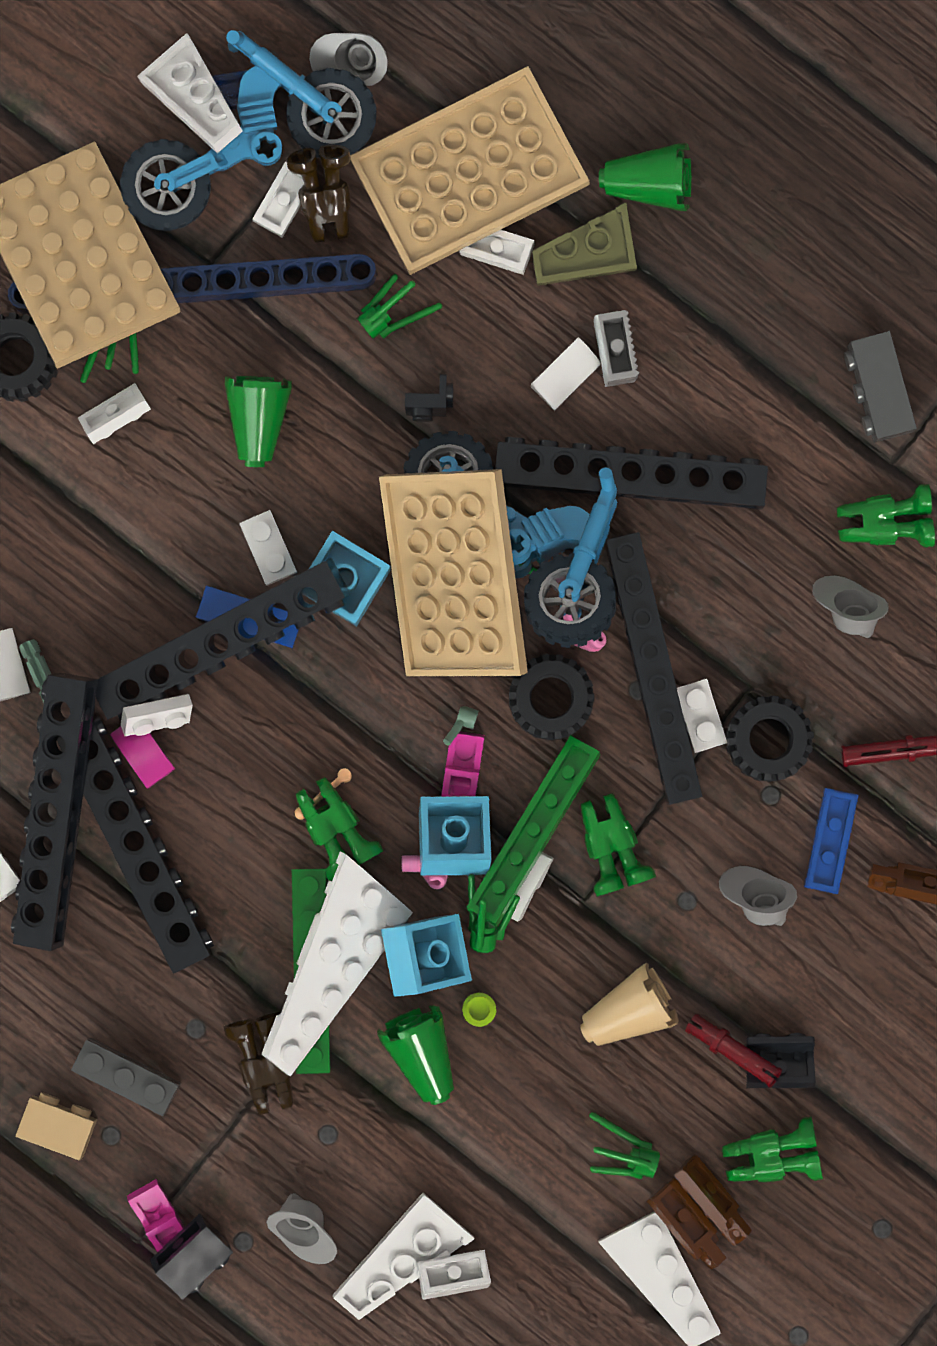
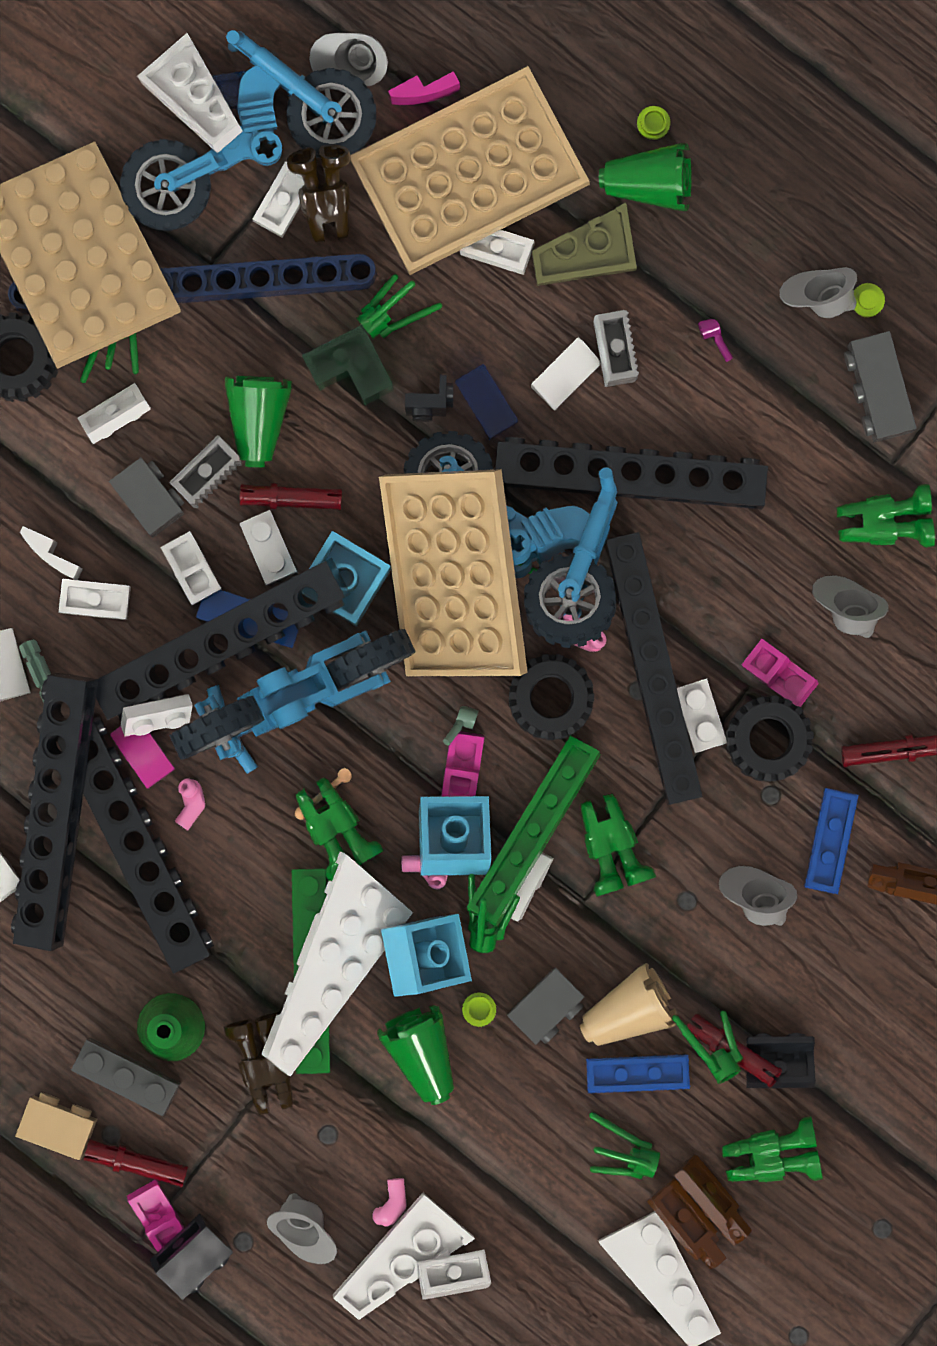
none -> white slope [20,526,83,580]
none -> white plate [59,579,131,620]
none -> dark red pin [84,1139,188,1188]
none -> dark grey brick [109,457,184,538]
none -> green cone [137,993,205,1061]
none -> white slope [160,531,221,605]
none -> light grey brick [169,435,242,508]
none -> piece [169,629,416,774]
none -> bright pink arm [175,778,206,830]
none -> dark red pin [240,483,342,511]
none -> clear green brick [302,325,394,405]
none -> bright pink arm [373,1178,407,1227]
none -> dark pink slope [388,71,460,105]
none -> clear blue plate [455,364,519,440]
none -> dark grey brick [507,967,584,1045]
none -> blue tile [586,1054,690,1093]
none -> lime plate [637,106,671,140]
none -> green plant [672,1011,744,1084]
none -> magenta hand [698,319,733,362]
none -> dark pink slope [741,639,819,707]
none -> light grey piece [780,267,857,318]
none -> lime plate [853,283,885,317]

